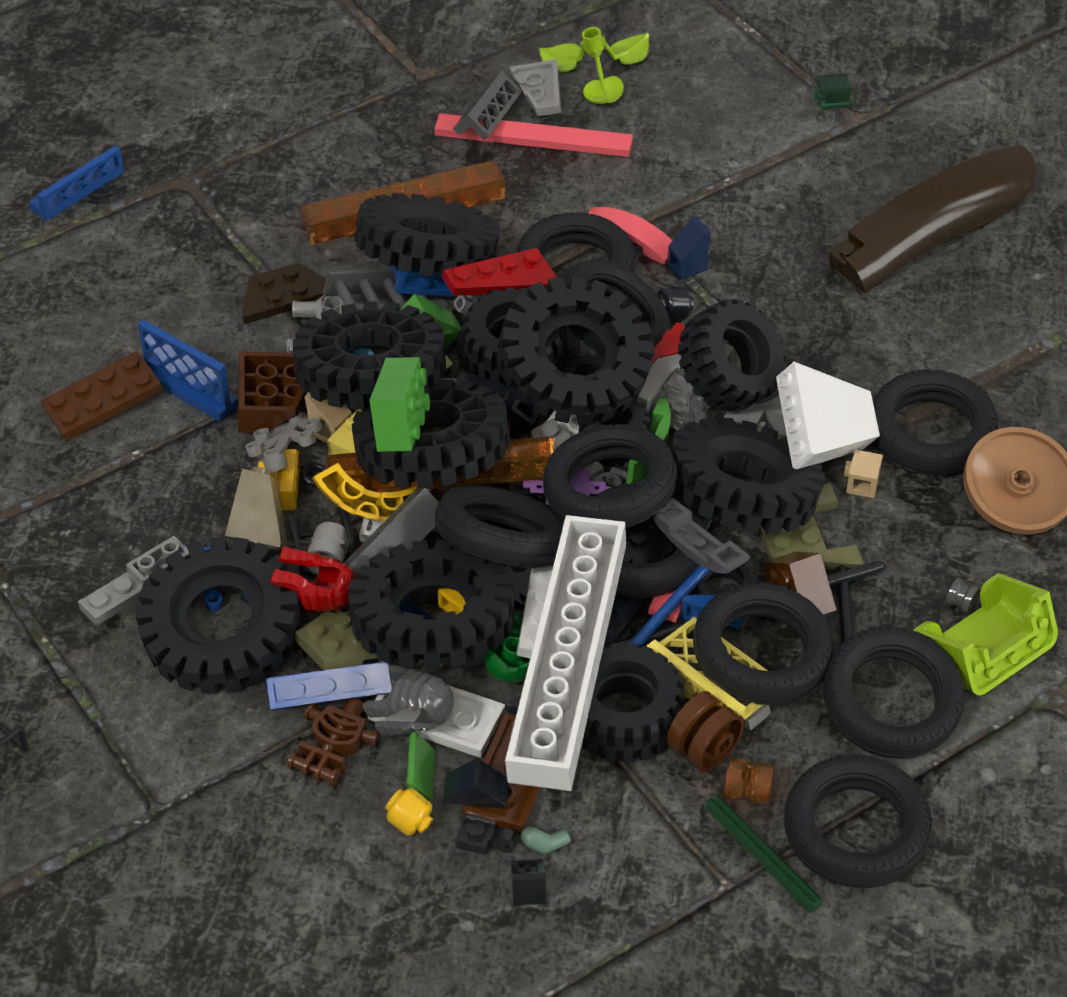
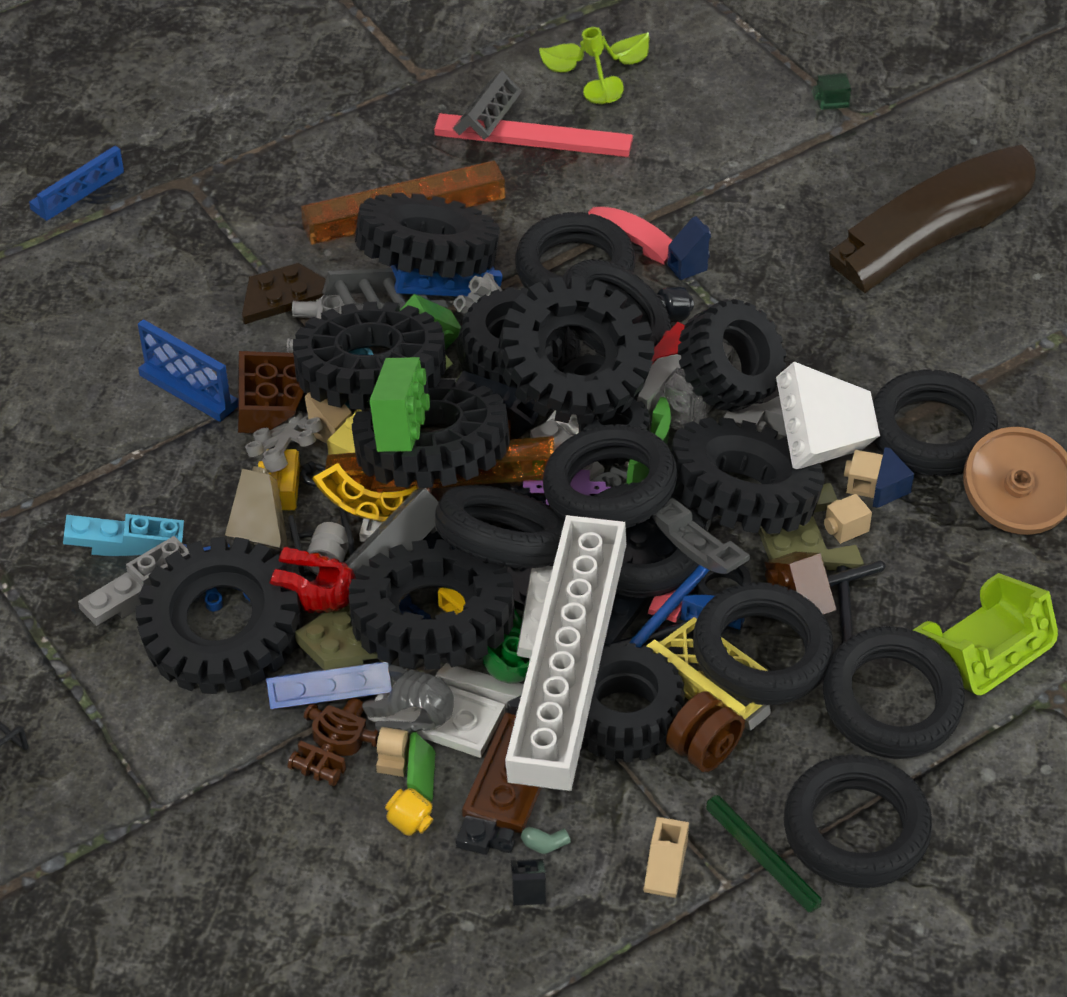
reddish brown plate [40,351,163,441] -> none
red wing [442,248,557,296] -> none
black slope [442,758,509,809] -> none
light grey wing [509,59,561,116] -> none
clear orange wheel [724,757,775,806] -> none
dark grey wheel [945,578,980,614] -> none
none -> medium azure slope [63,514,184,556]
none -> tan leg [376,727,410,777]
none -> white slope [435,663,524,708]
none -> tan slope [644,817,689,898]
none -> tan brick [824,494,872,544]
none -> dark blue slope [873,447,914,508]

